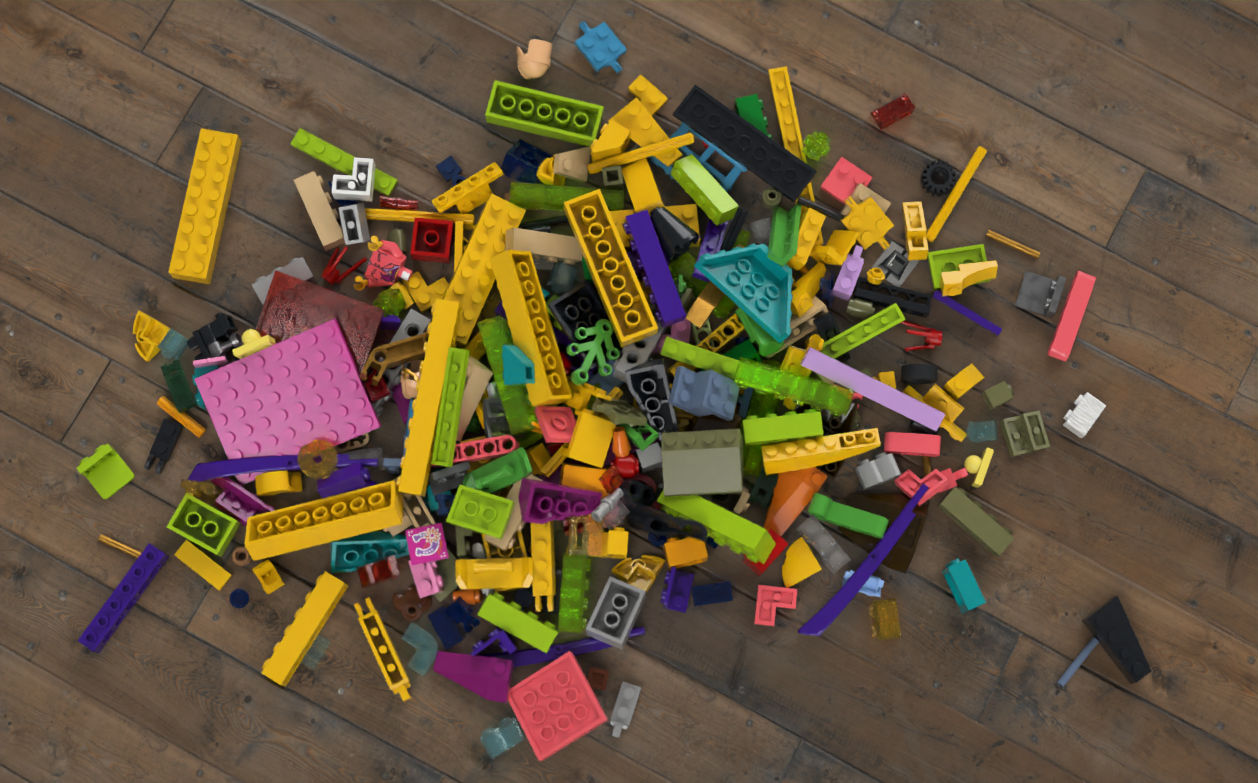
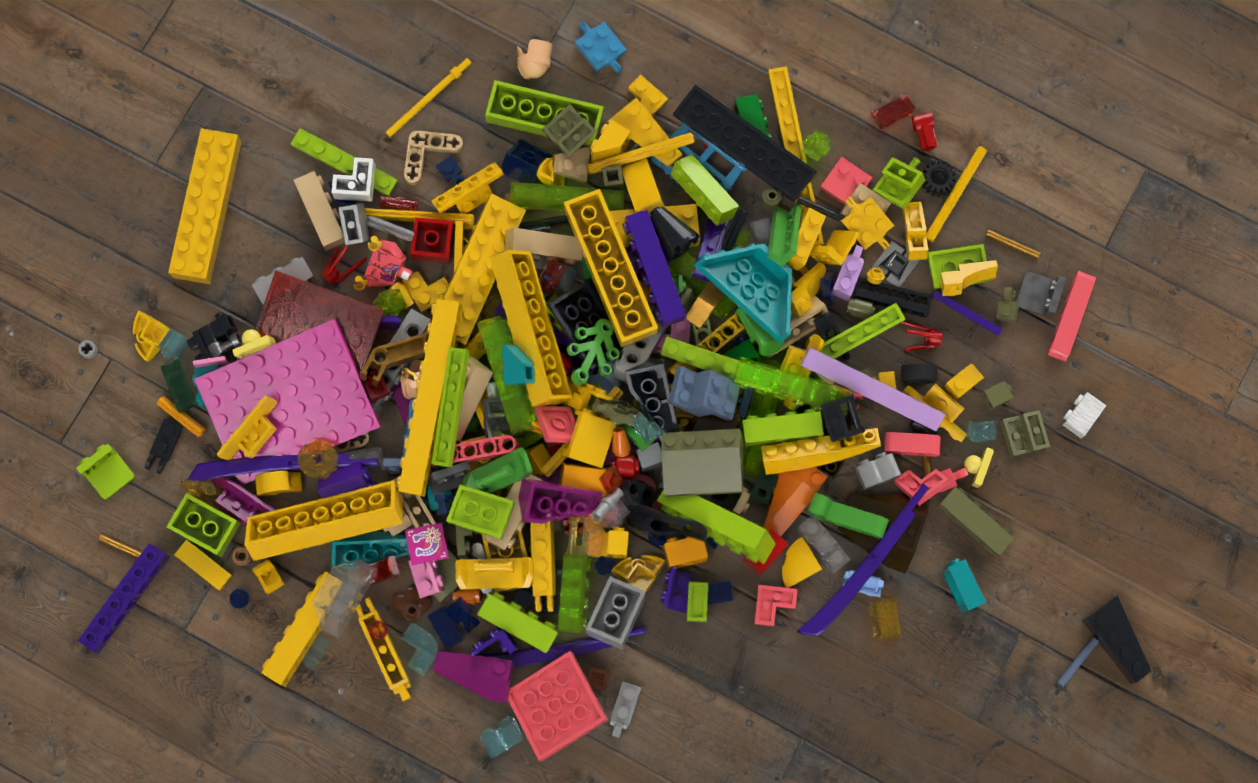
none -> light grey bush [78,340,98,359]
none -> yellow bracket [217,396,278,461]
none -> clear wedge [313,560,378,639]
none -> light grey axle [366,216,414,241]
none -> clear red bush [369,621,388,639]
none -> yellow bar [385,58,472,138]
none -> tan beam [404,131,463,185]
none -> clear red hips [539,258,567,297]
none -> olive slope [541,104,596,157]
none -> clear blue plate [595,556,614,575]
none -> clear light blue bracket [634,412,664,443]
none -> lime tile [687,581,708,622]
none -> black plate [820,394,865,442]
none -> lime plate [873,157,926,209]
none -> red piece [912,112,938,151]
none -> olive plate [996,287,1019,322]

